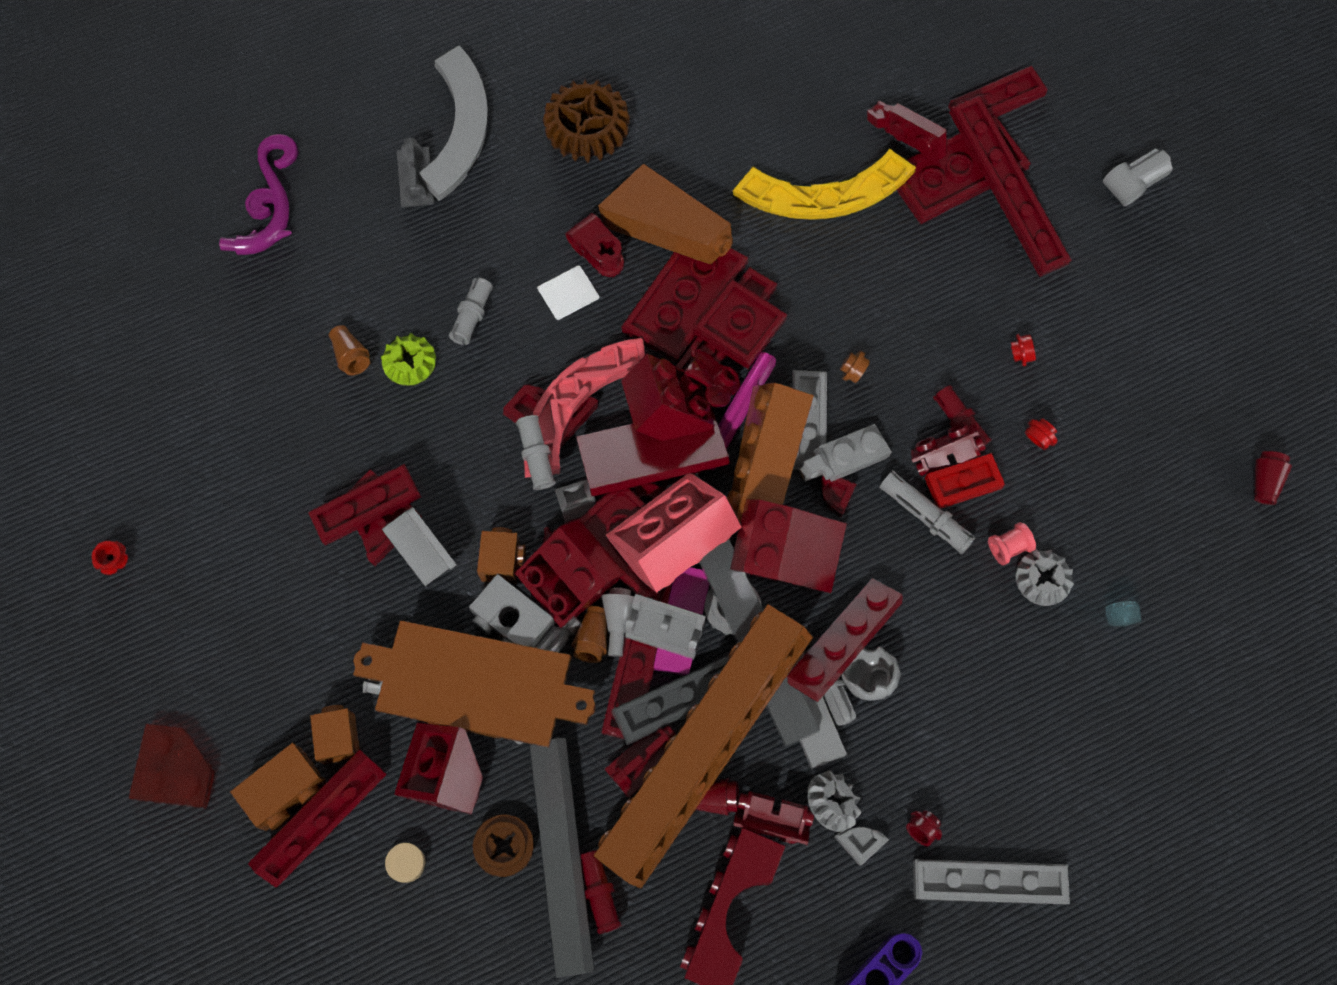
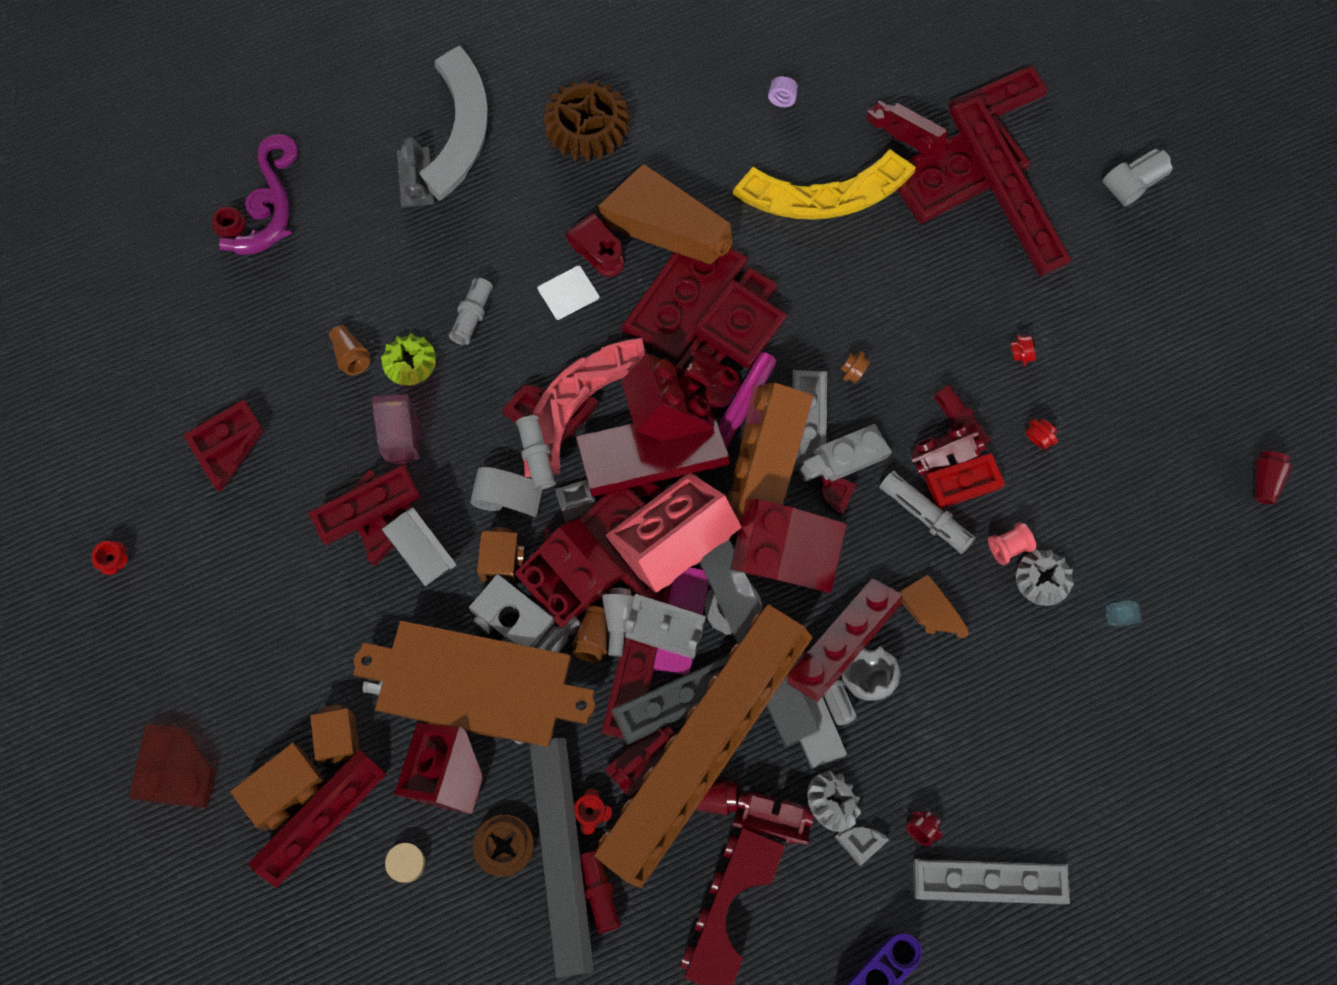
none -> dark red wing [183,400,264,492]
none -> dark red plate [212,207,246,238]
none -> clear pink slope [372,395,420,464]
none -> light grey panel [470,467,542,517]
none -> red plate [574,789,612,835]
none -> lavender axle [768,76,798,108]
none -> dark orange slope [899,575,968,638]

